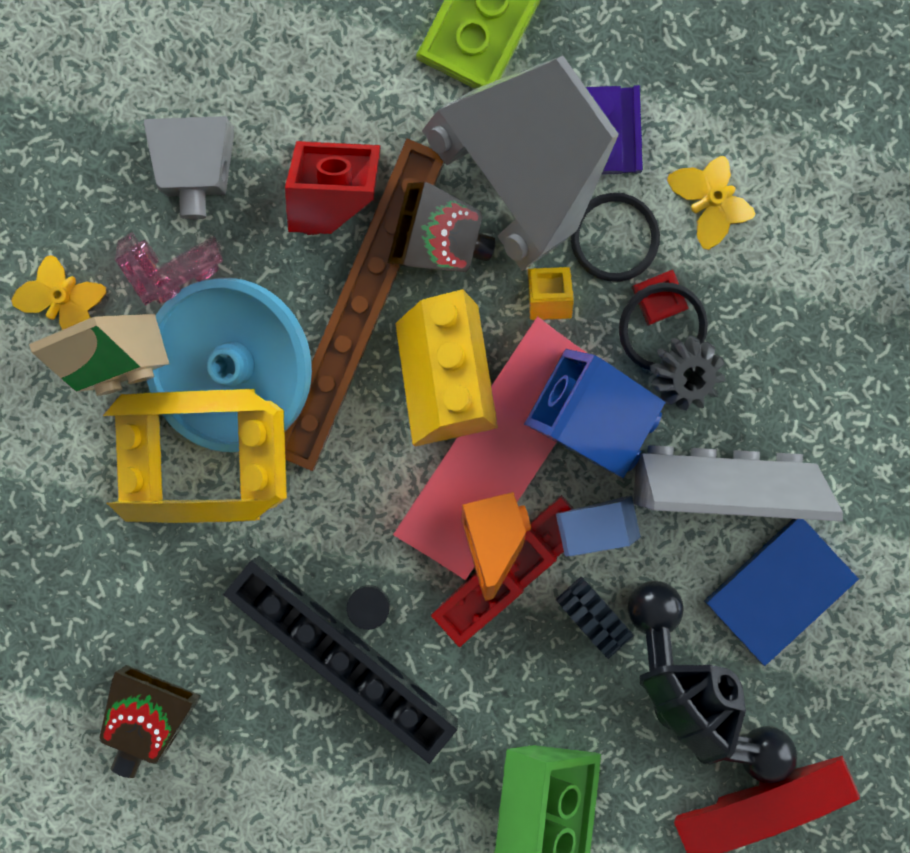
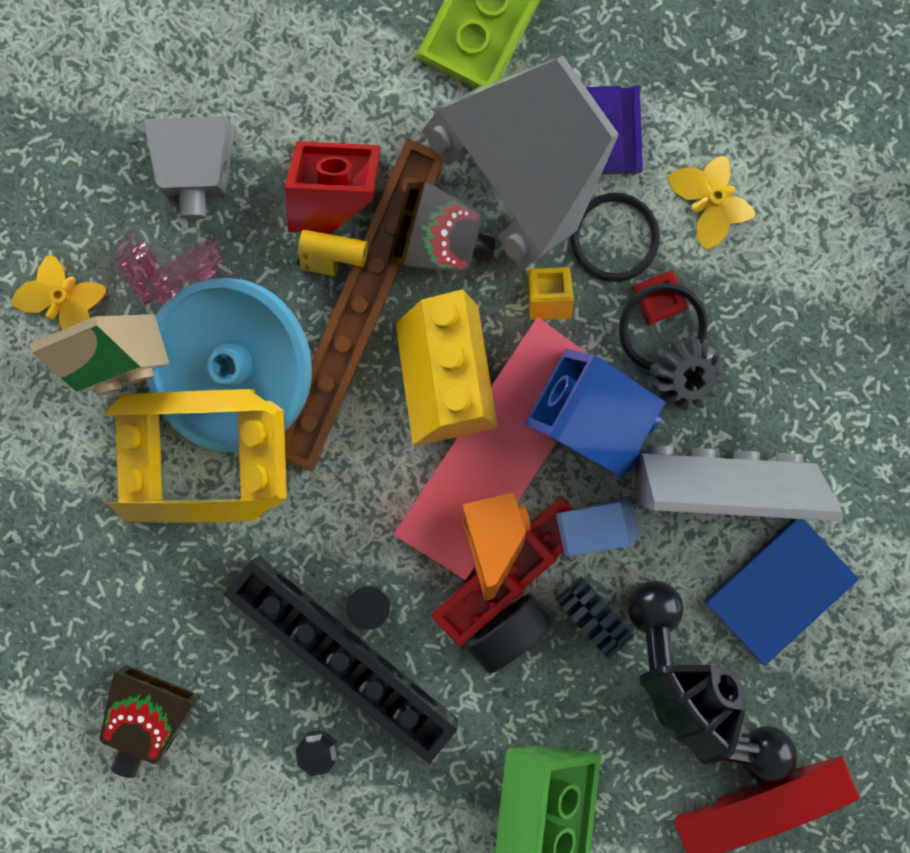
none -> black tile [296,730,339,776]
none -> yellow piece [297,229,368,277]
none -> black tyre [468,594,552,674]

